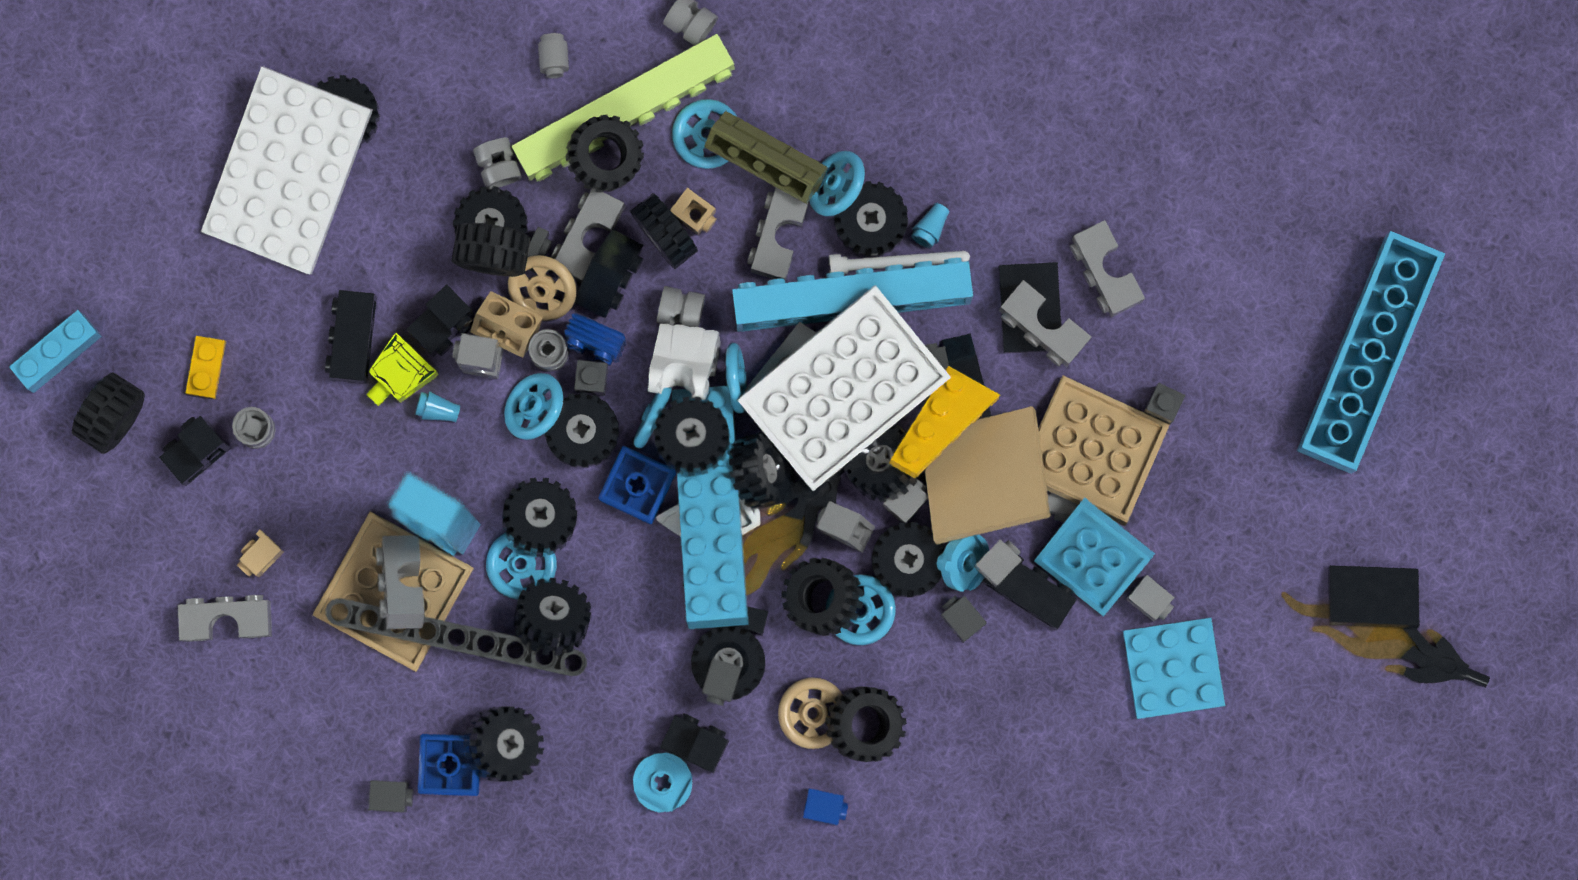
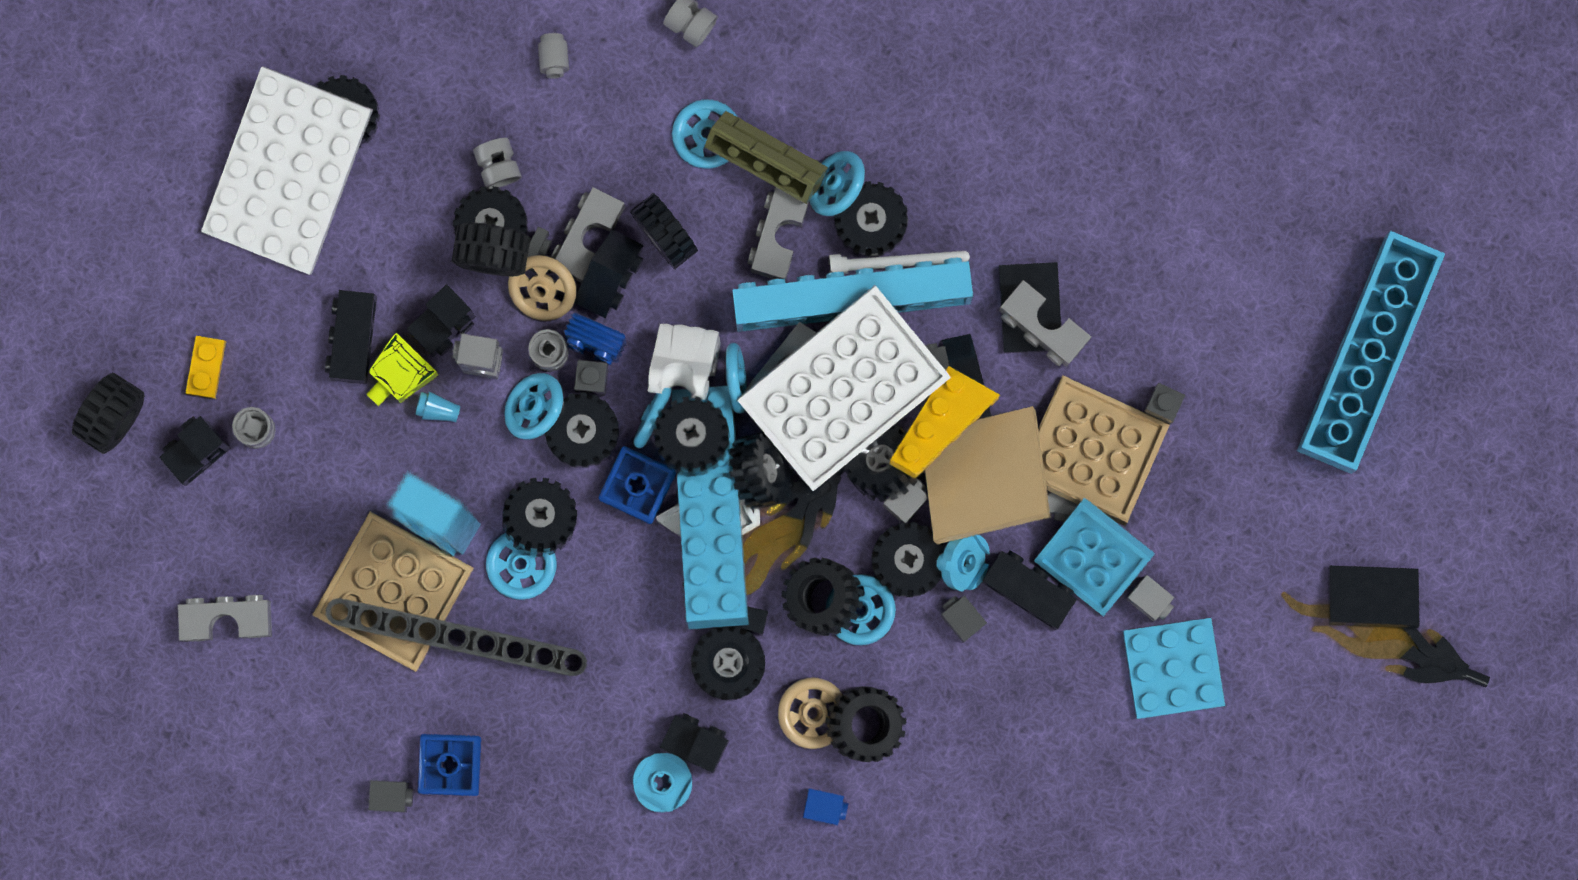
medium azure brick [9,310,102,393] -> none
tan brick [237,530,284,578] -> none
light grey arch [376,535,425,629] -> none
black wheel [464,706,544,782] -> none
tan brick [470,291,543,358] -> none
yellowish green brick [511,34,735,182] -> none
black wheel [513,578,591,656] -> none
black tyre [566,115,644,192] -> none
light grey wheel [657,286,705,327] -> none
tan brick [670,188,717,235] -> none
dark grey brick [702,658,742,706] -> none
light grey slope [817,501,875,553] -> none
medium azure cone [912,203,949,248] -> none
light grey brick [974,539,1022,588] -> none
light grey arch [1070,220,1145,318] -> none

